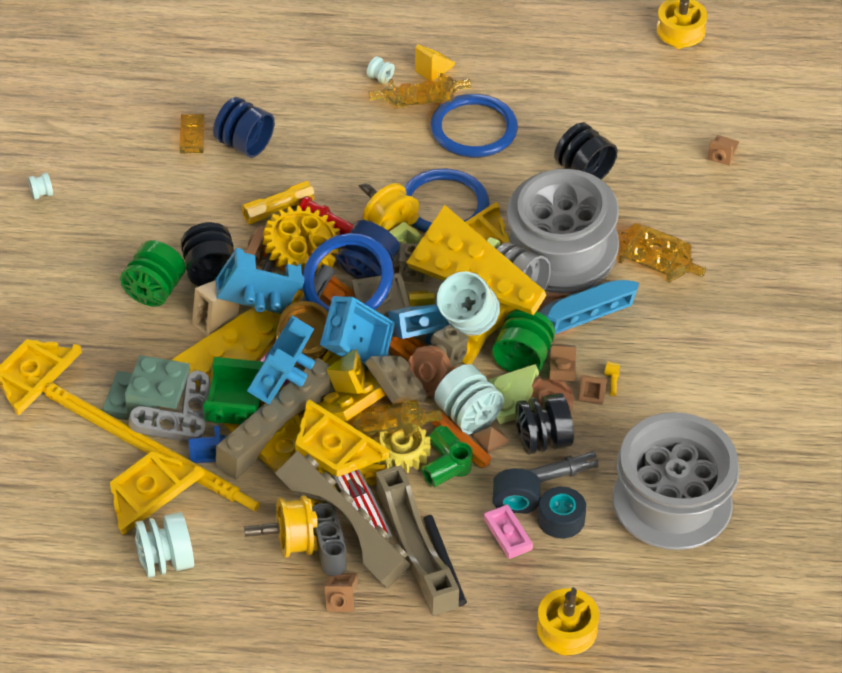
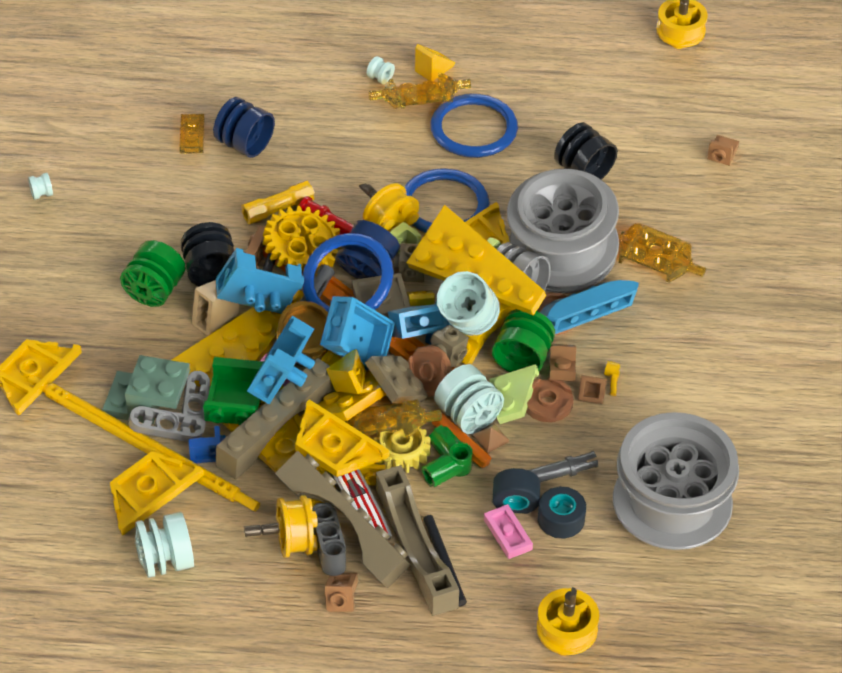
black wheel [515,393,574,455] -> none

